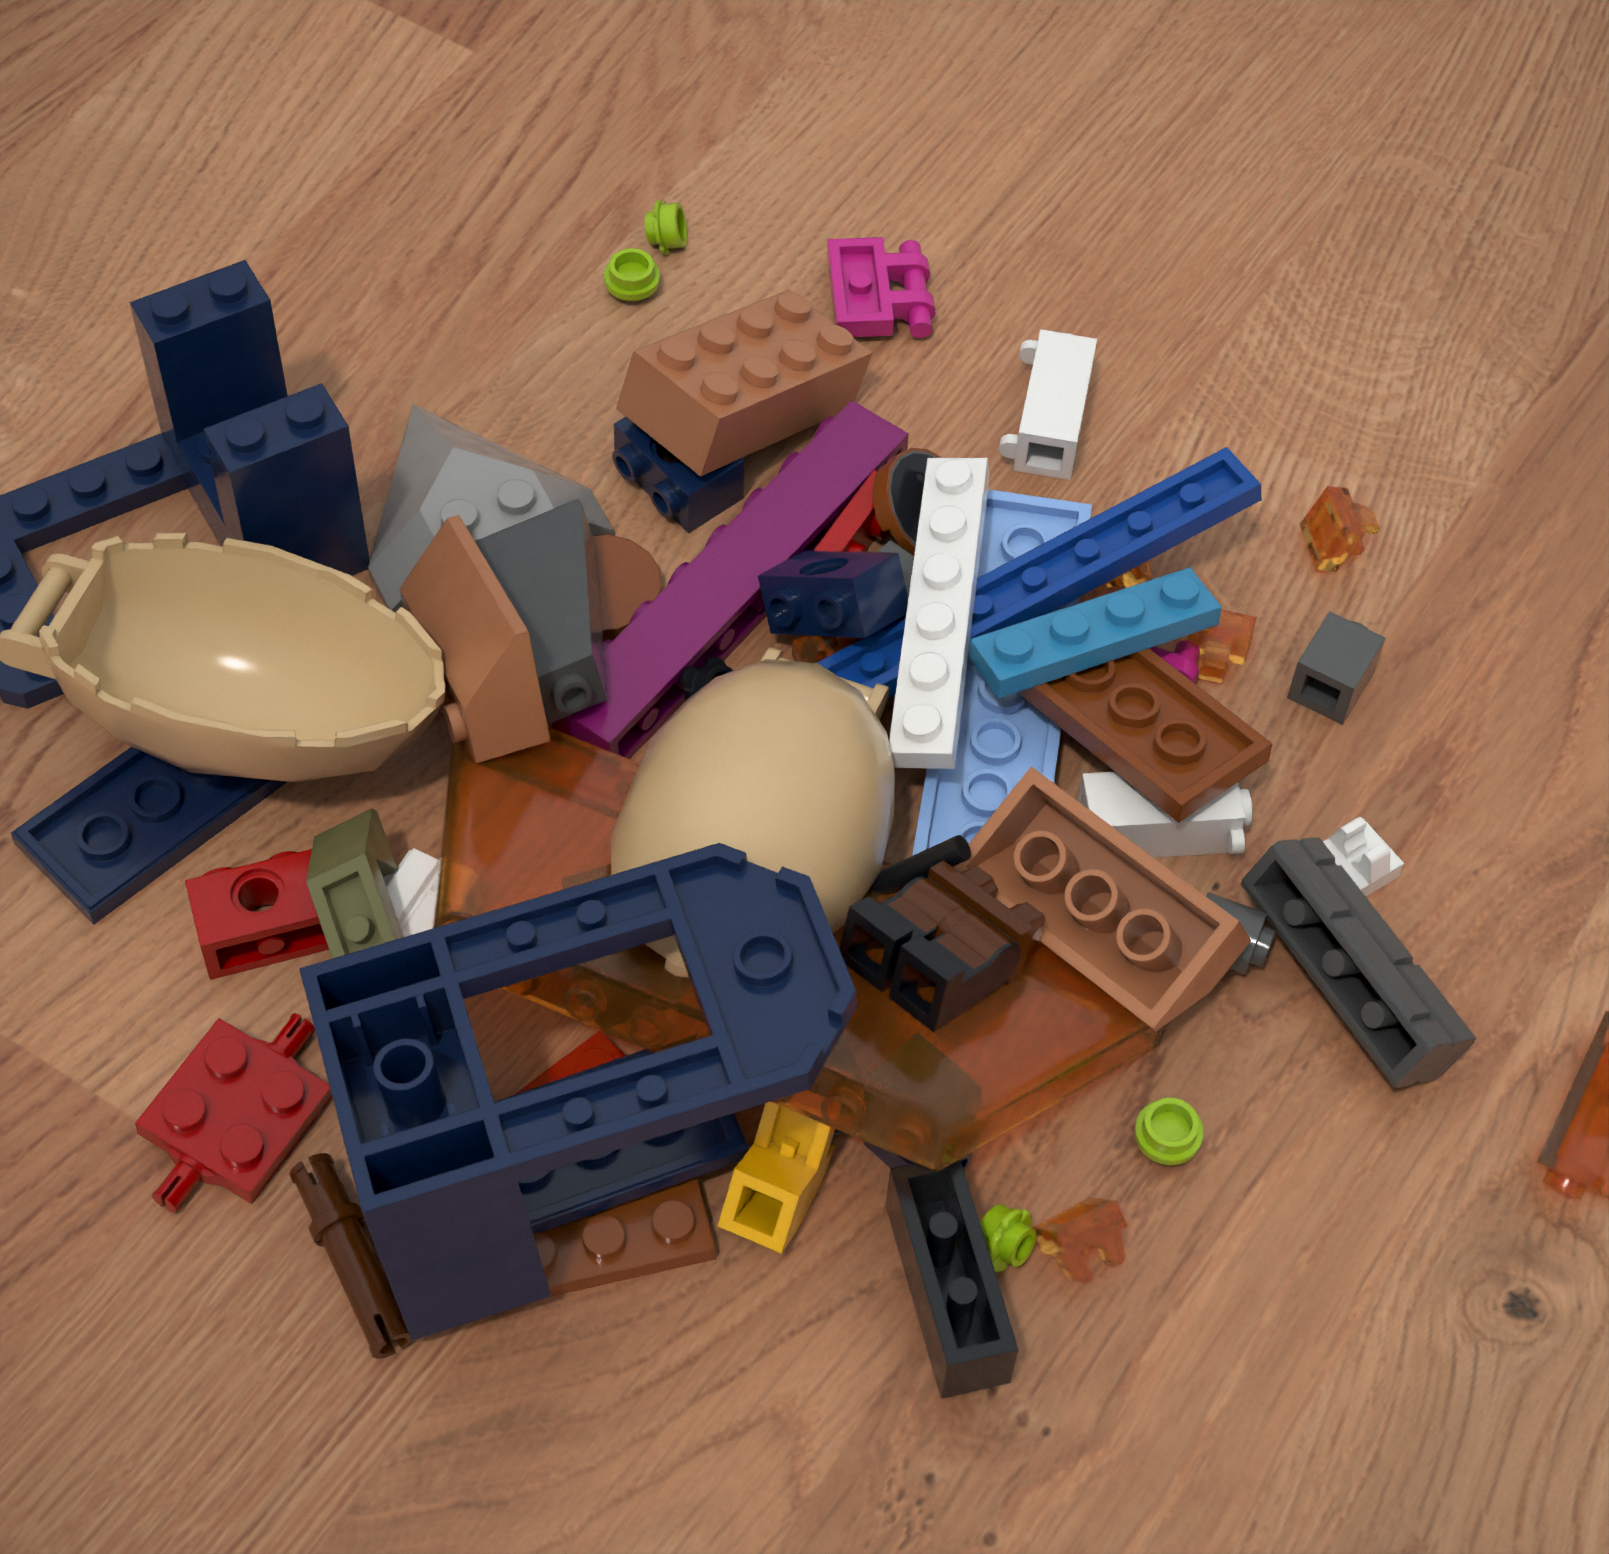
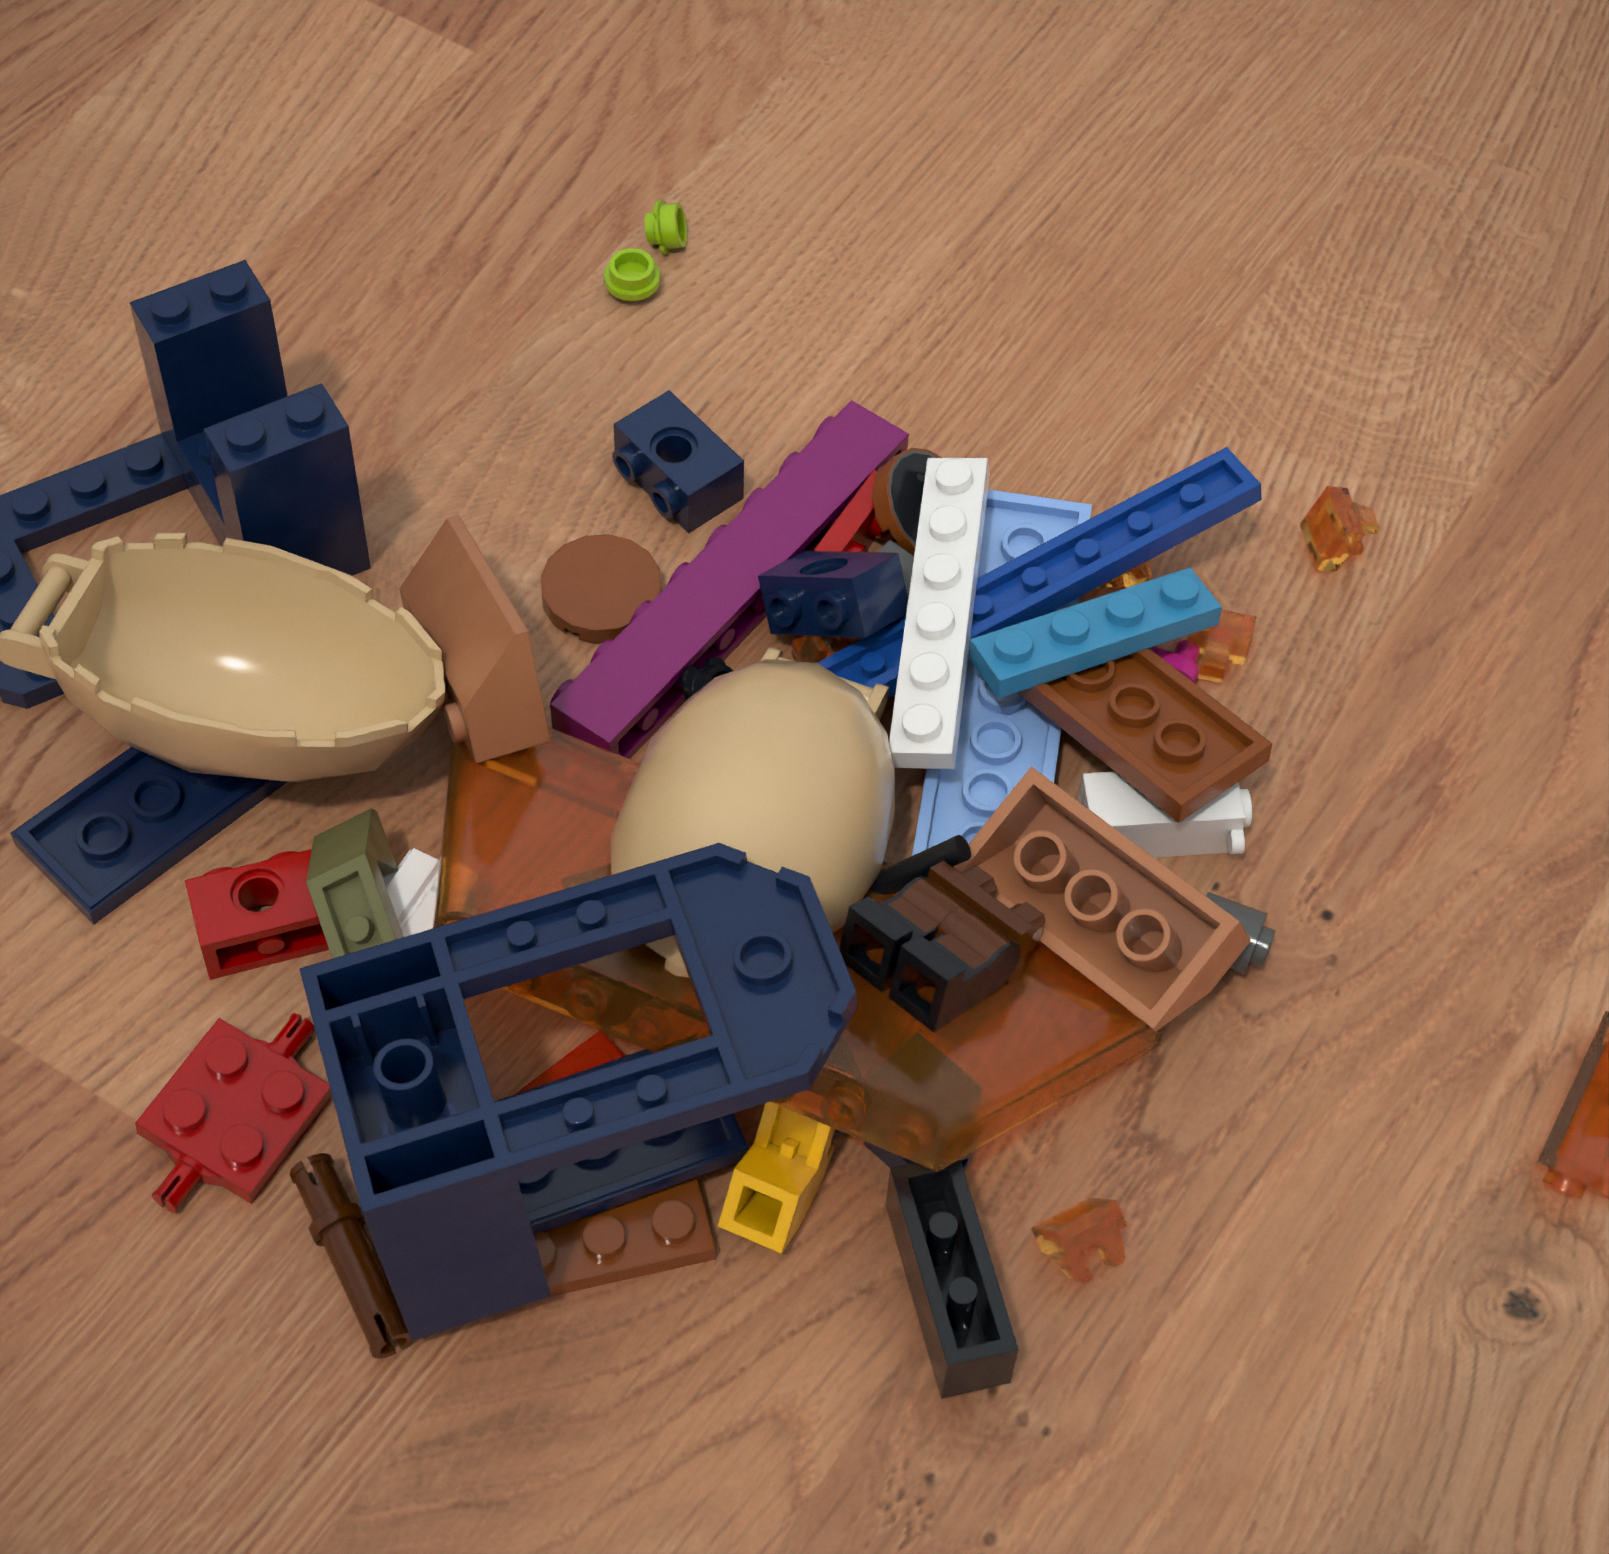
light grey wedge [368,404,614,612] -> none
dark grey slope [475,498,607,724] -> none
nougat brick [616,289,873,476] -> none
dark pink plate [827,237,936,338] -> none
lime plate [980,1204,1036,1273] -> none
white brick [998,329,1097,481] -> none
lime plate [1134,1097,1204,1165] -> none
dark grey brick [1241,837,1476,1088] -> none
dark grey brick [1287,611,1386,725] -> none
white tile [1323,817,1404,897] -> none

